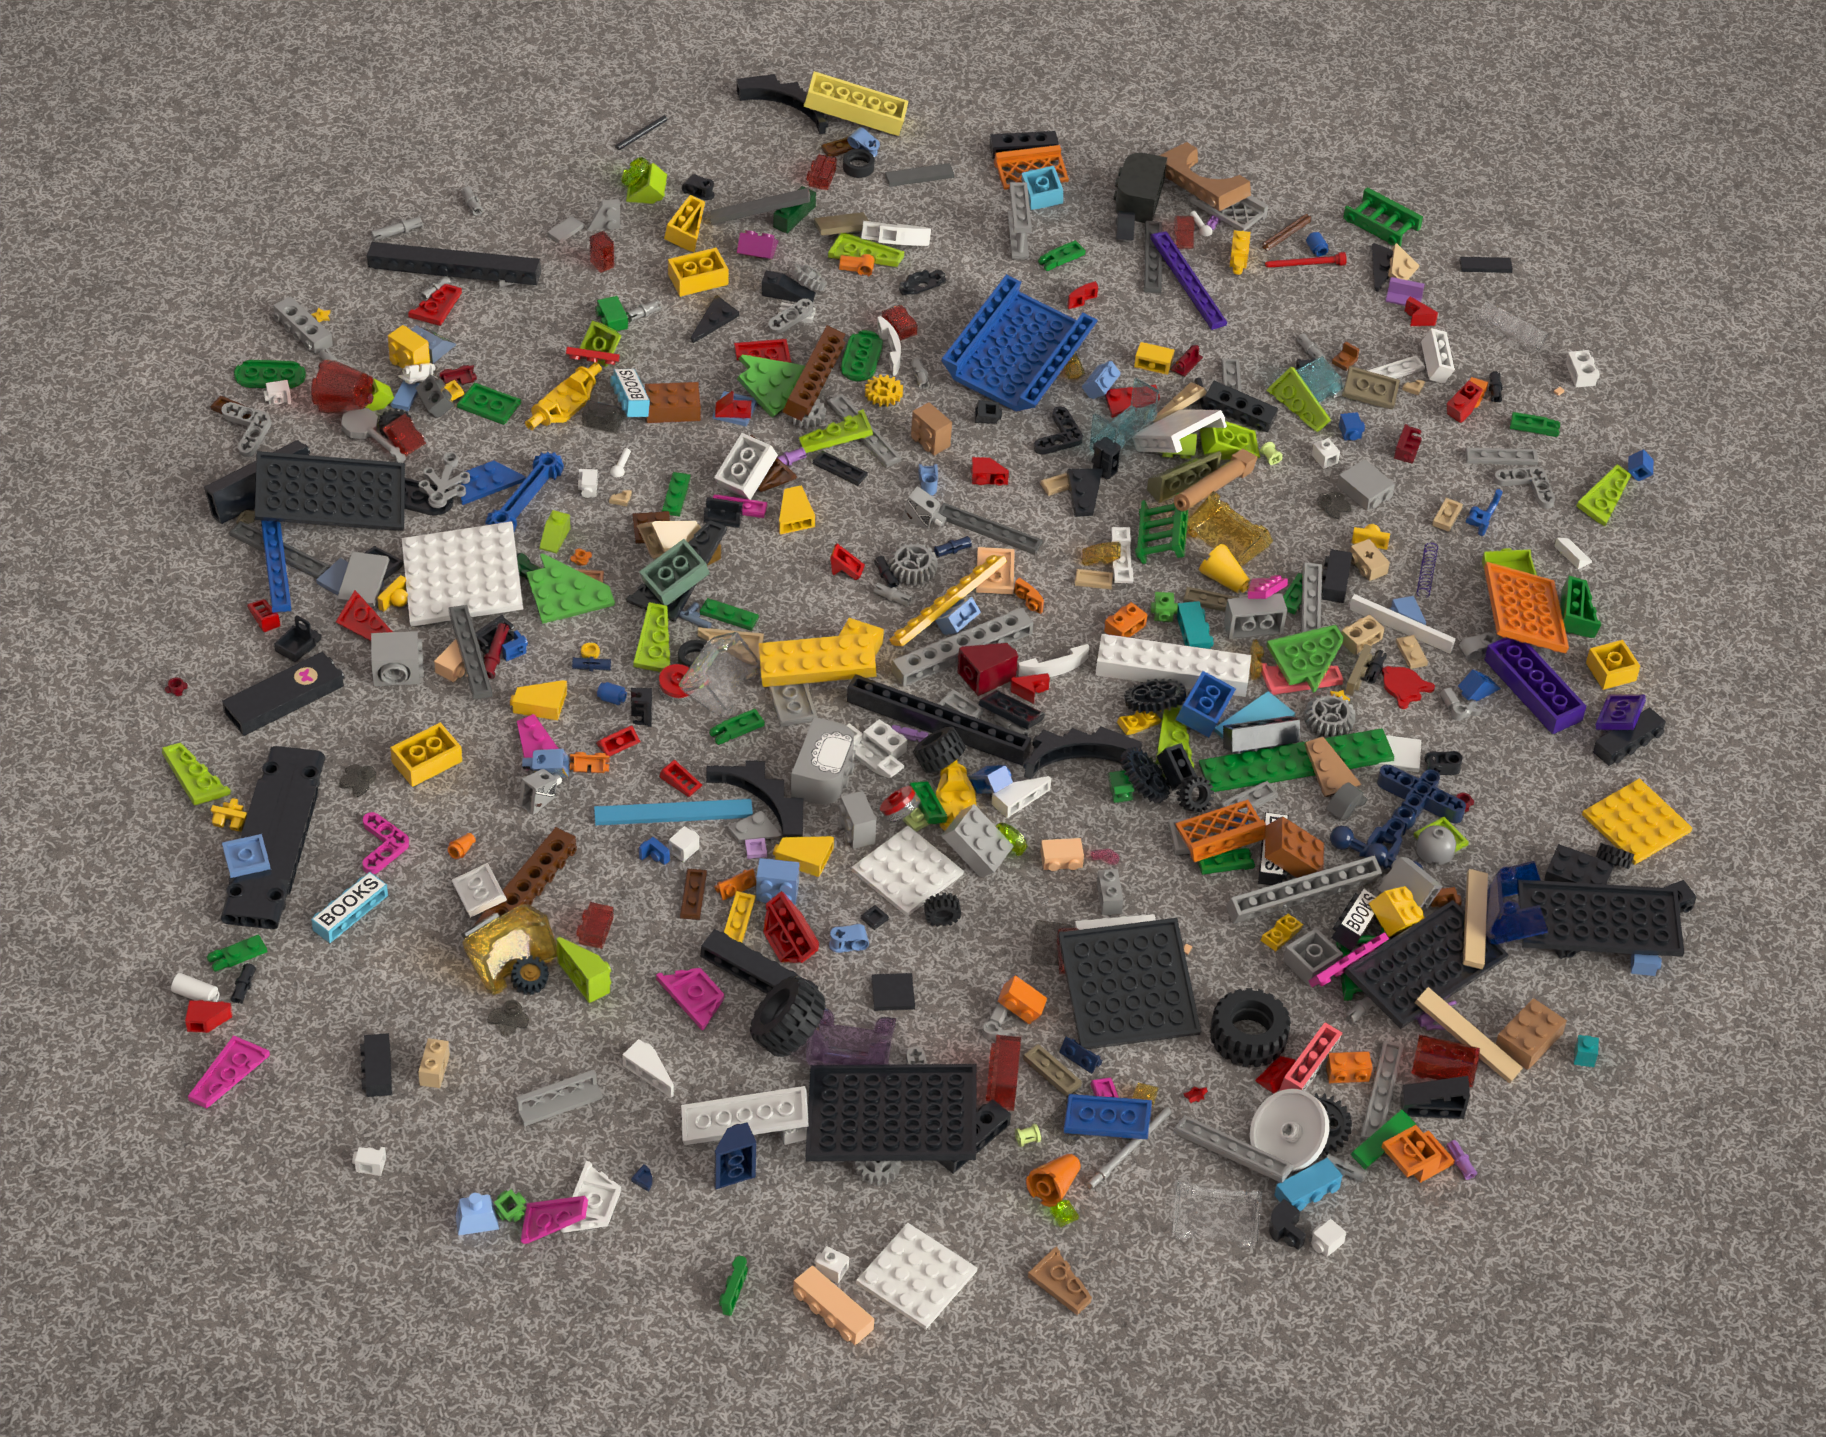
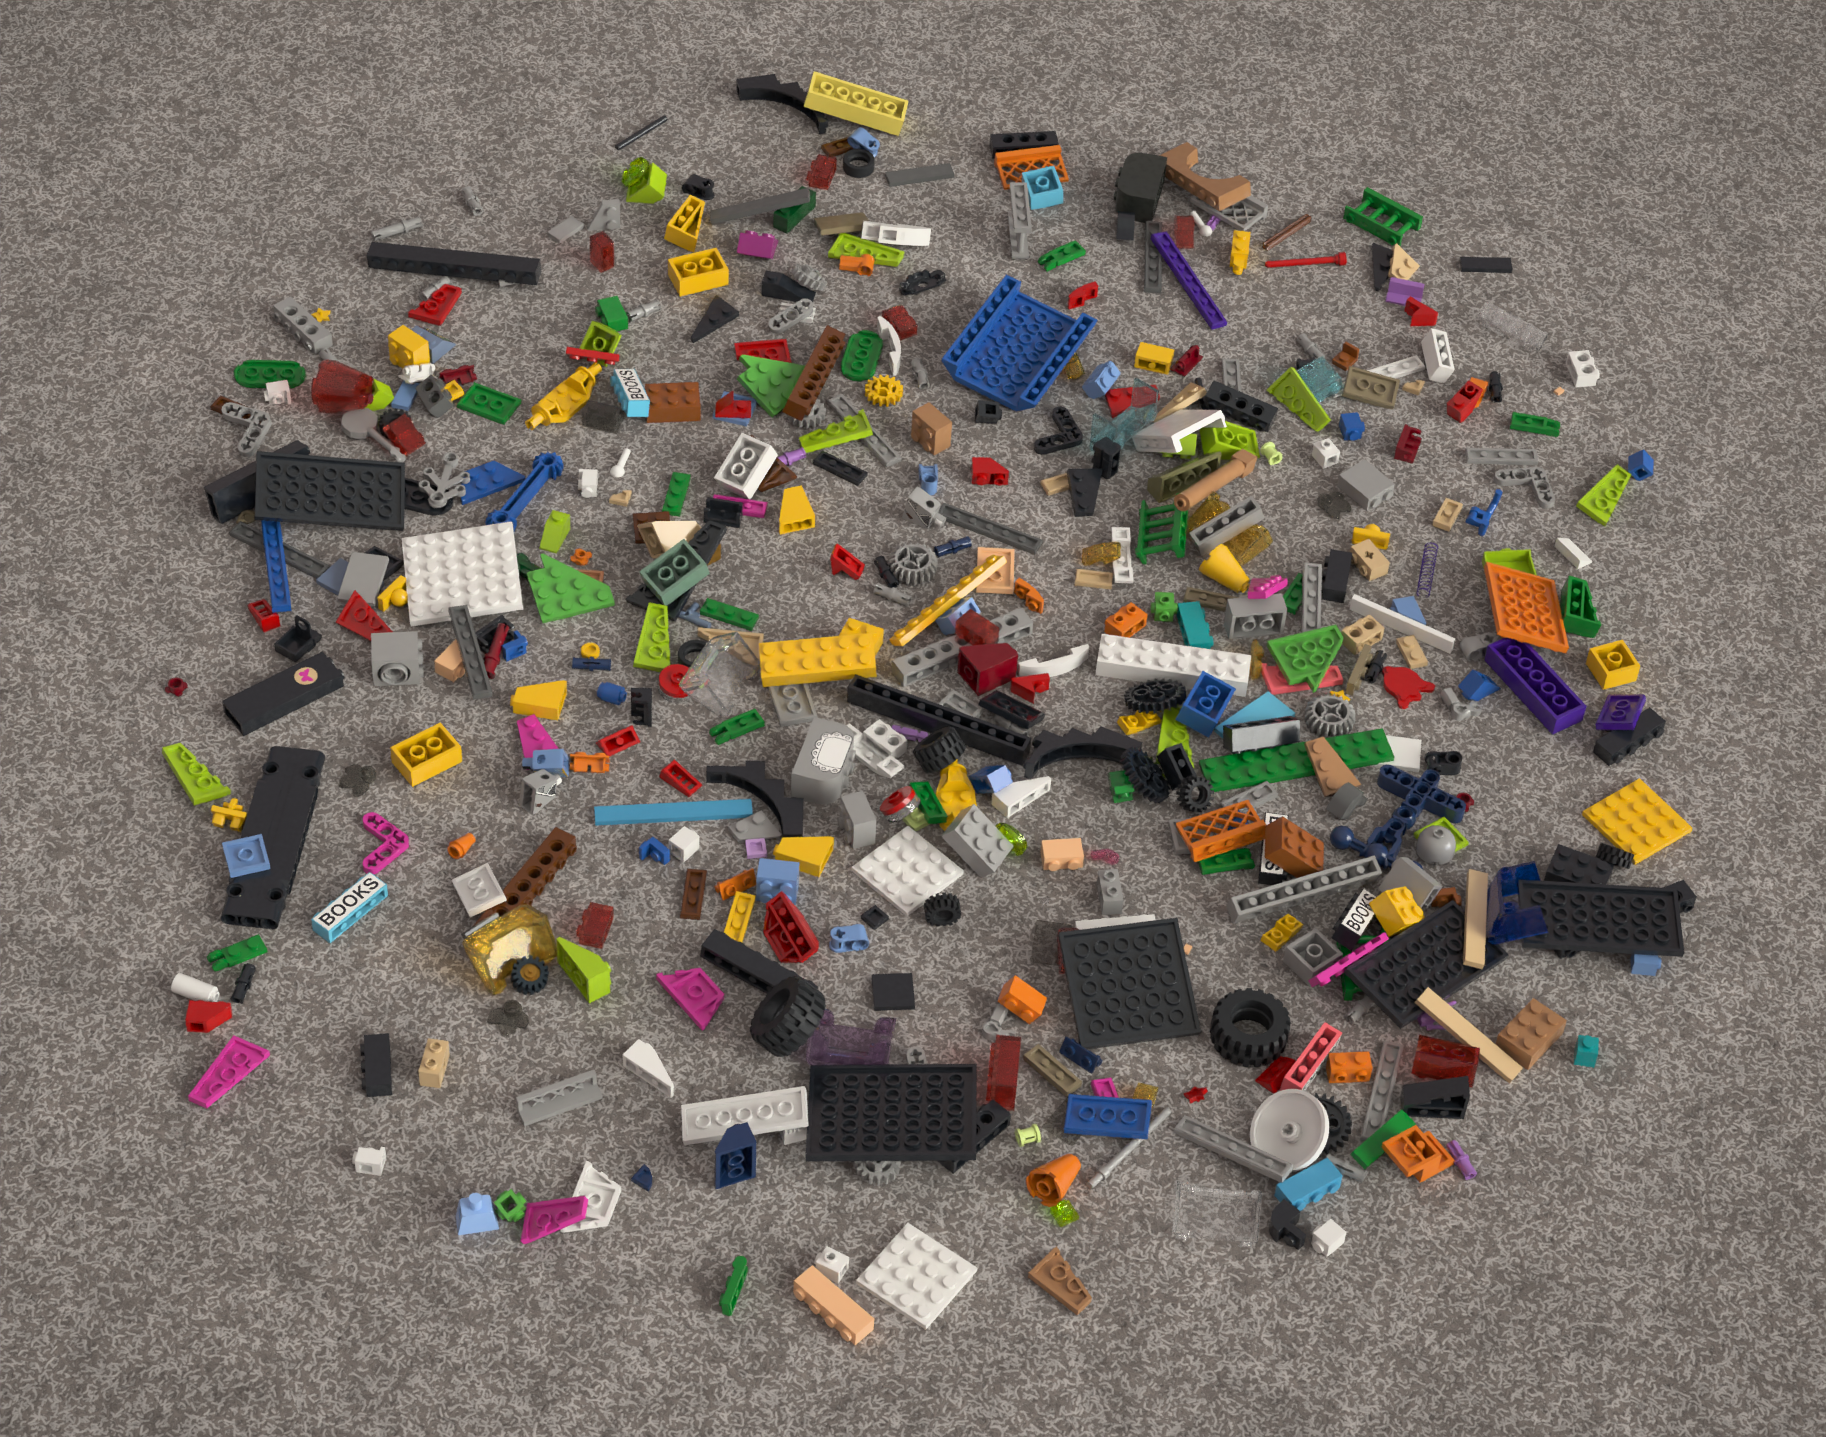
blue brick [1306,232,1328,257] -> none
none -> clear red brick [955,609,999,646]
none -> light grey brick [1189,496,1264,556]

